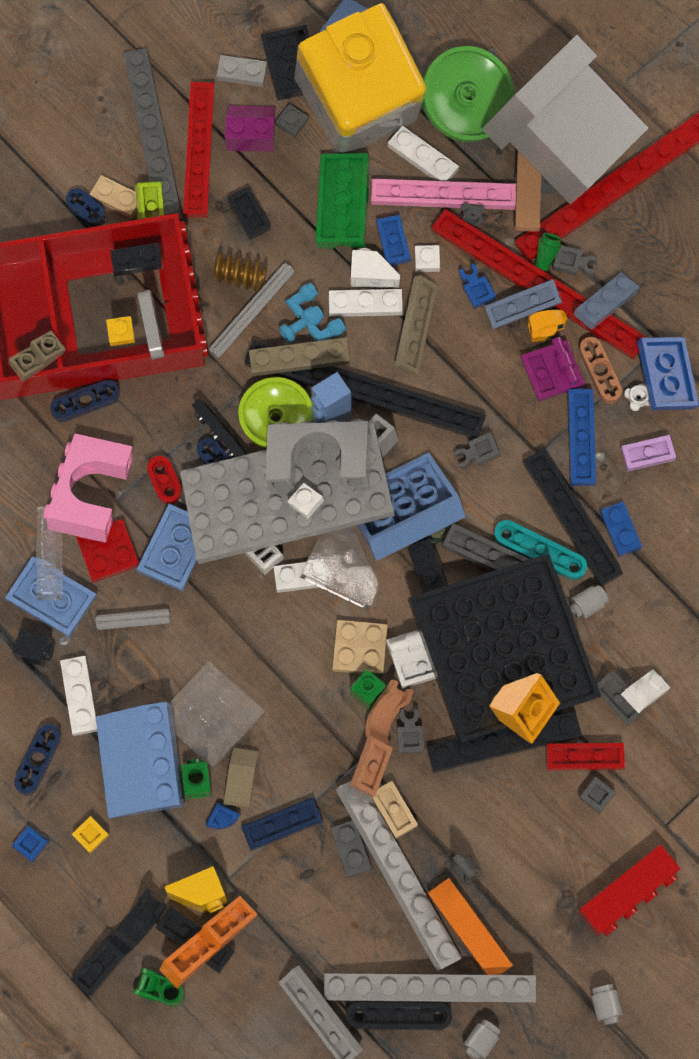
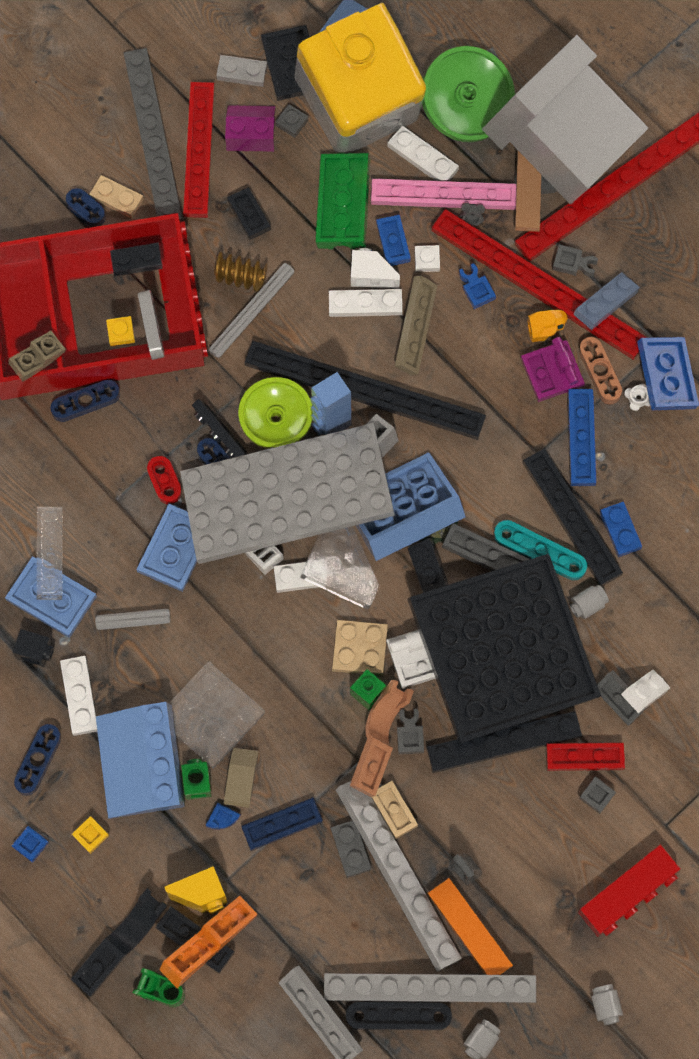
bright pink arch [43,434,133,543] -> none
red plate [76,519,139,583] -> none
lime slope [135,182,164,220] -> none
dark tan plate [249,338,350,376] -> none
light grey arch [265,419,372,490] -> none
dark azure piece [278,283,346,344] -> none
white plate [287,483,324,519] -> none
dark grey plate [454,432,501,469] -> none
sand blue plate [485,279,563,329] -> none
light orange slope [489,673,560,743] -> none
green cone [535,233,562,271] -> none
lavender plate [621,435,676,472] -> none

